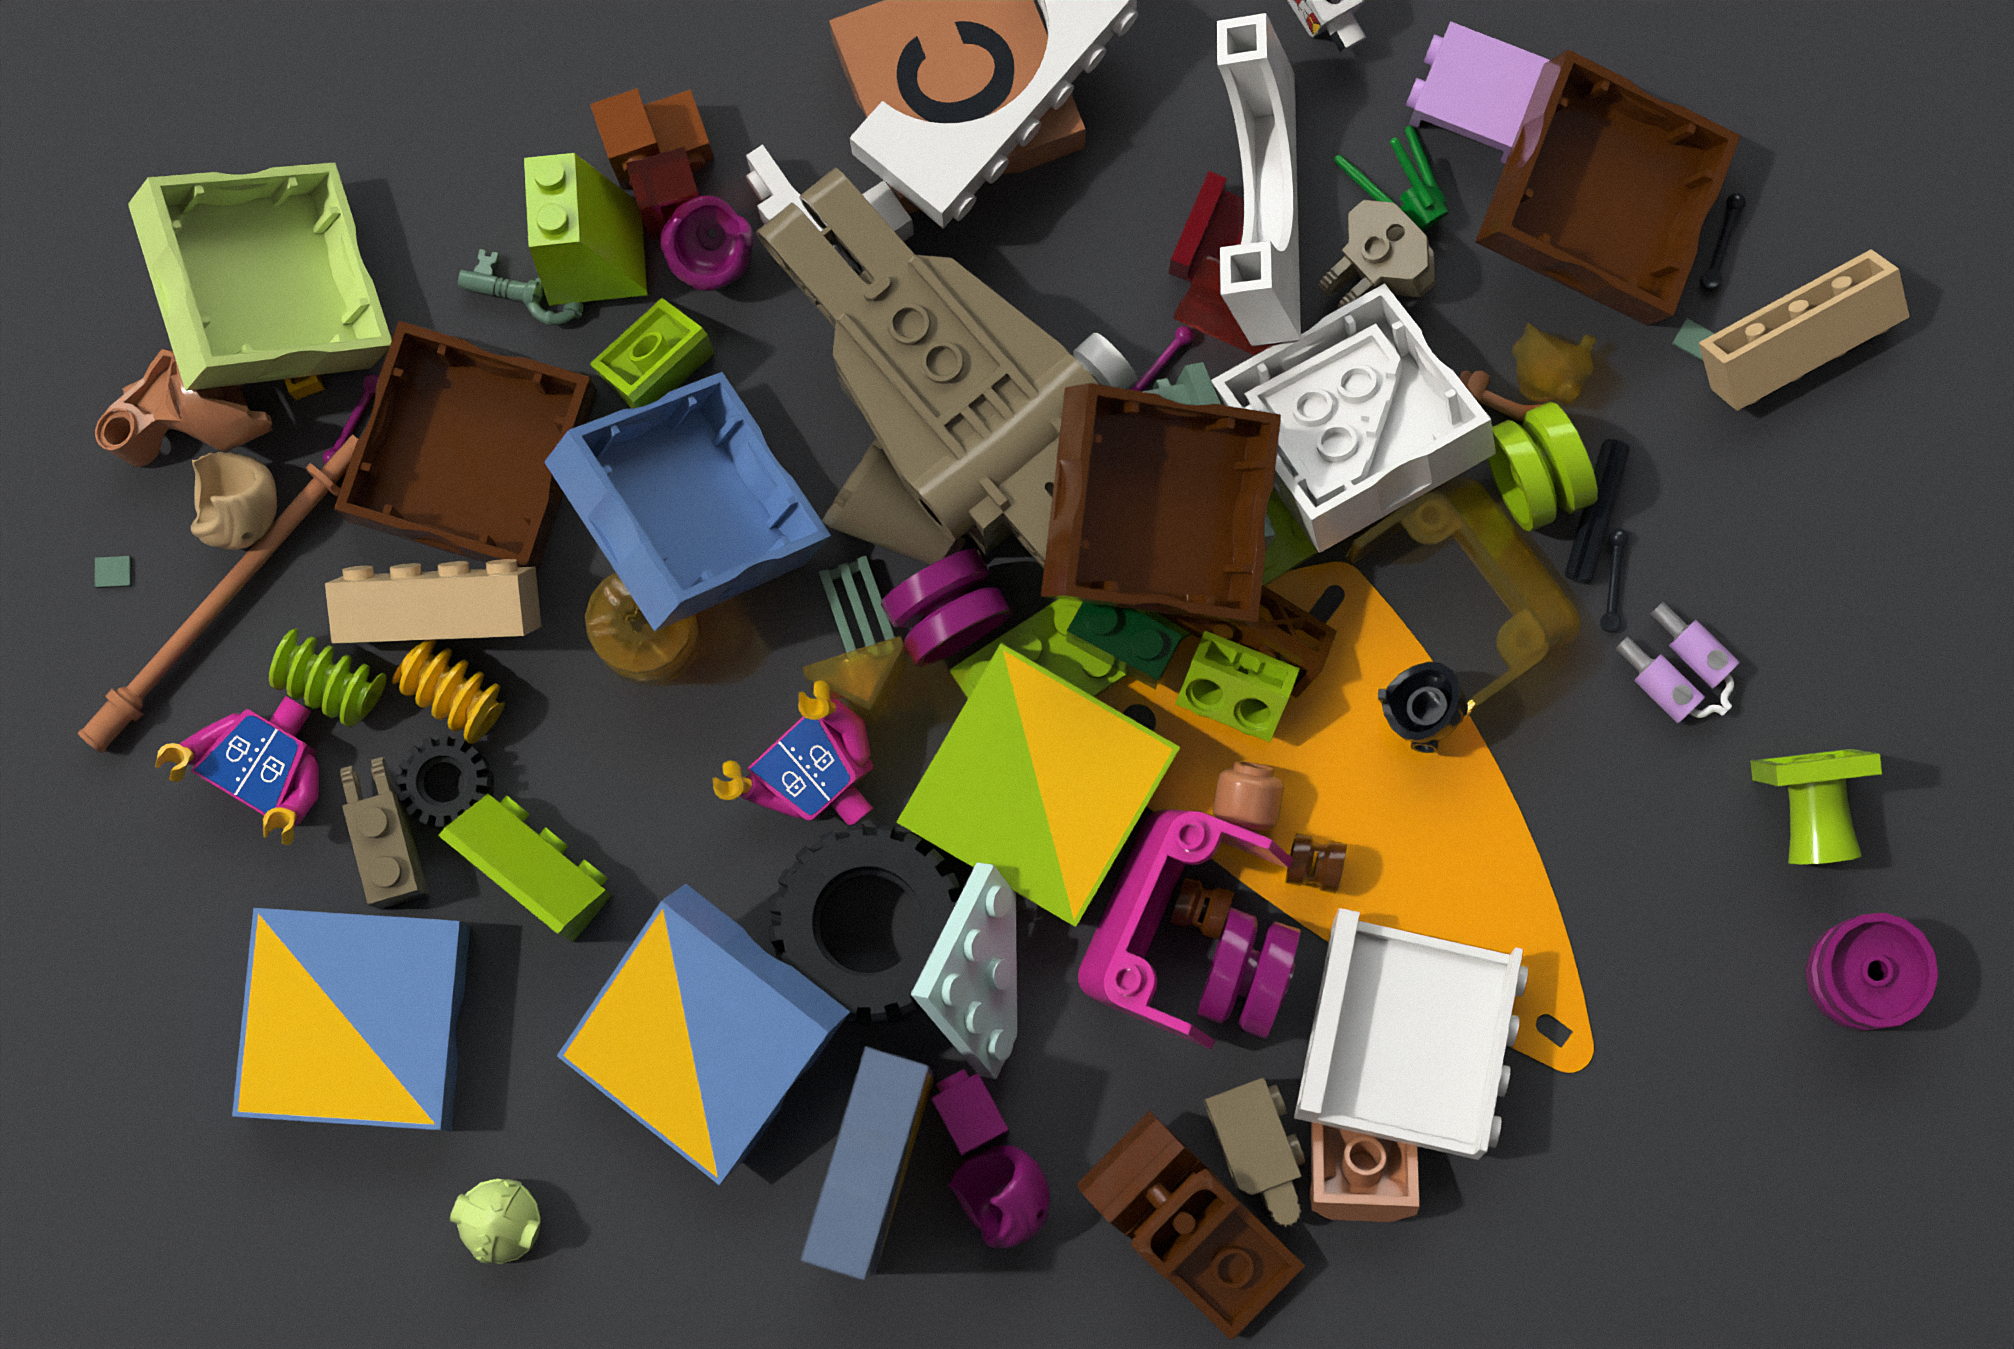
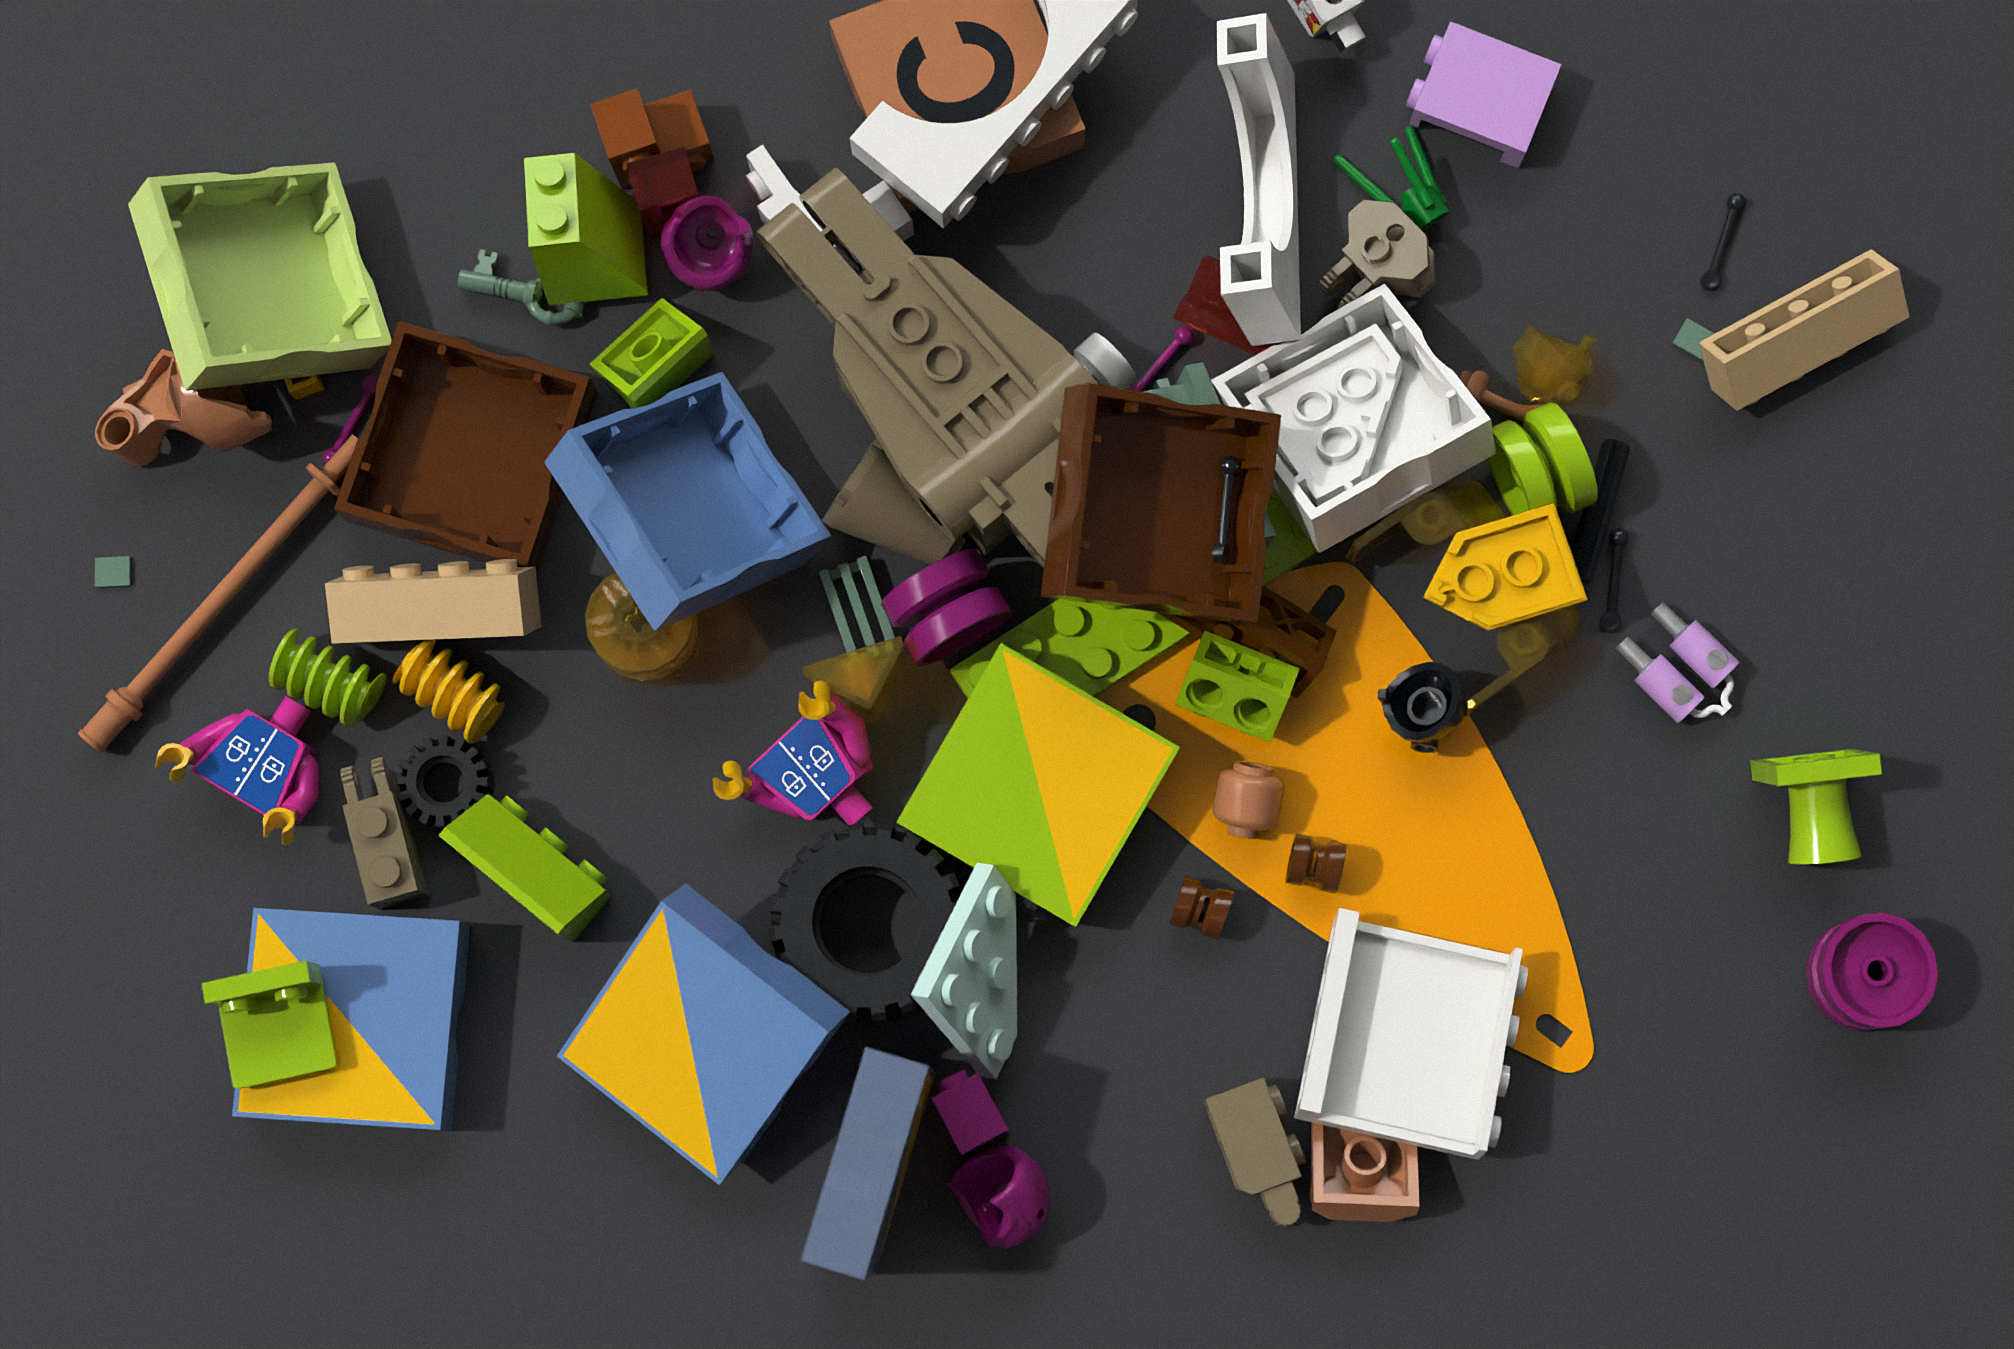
tan piece [190,452,277,550] -> none
yellowish green helmet [450,1179,541,1264] -> none
dark green brick [1066,602,1182,690] -> none
reddish brown piece [1076,1110,1305,1341] -> none
dark pink windscreen [1078,809,1294,1050] -> none
dark red panel [1168,171,1244,294] -> none
magenta wheel [1196,907,1300,1039] -> none
reddish brown tile [1475,49,1741,325] -> none
none -> lime bracket [201,960,338,1089]
none -> black hinge [1213,456,1240,564]
none -> yellow tile [1423,503,1588,631]

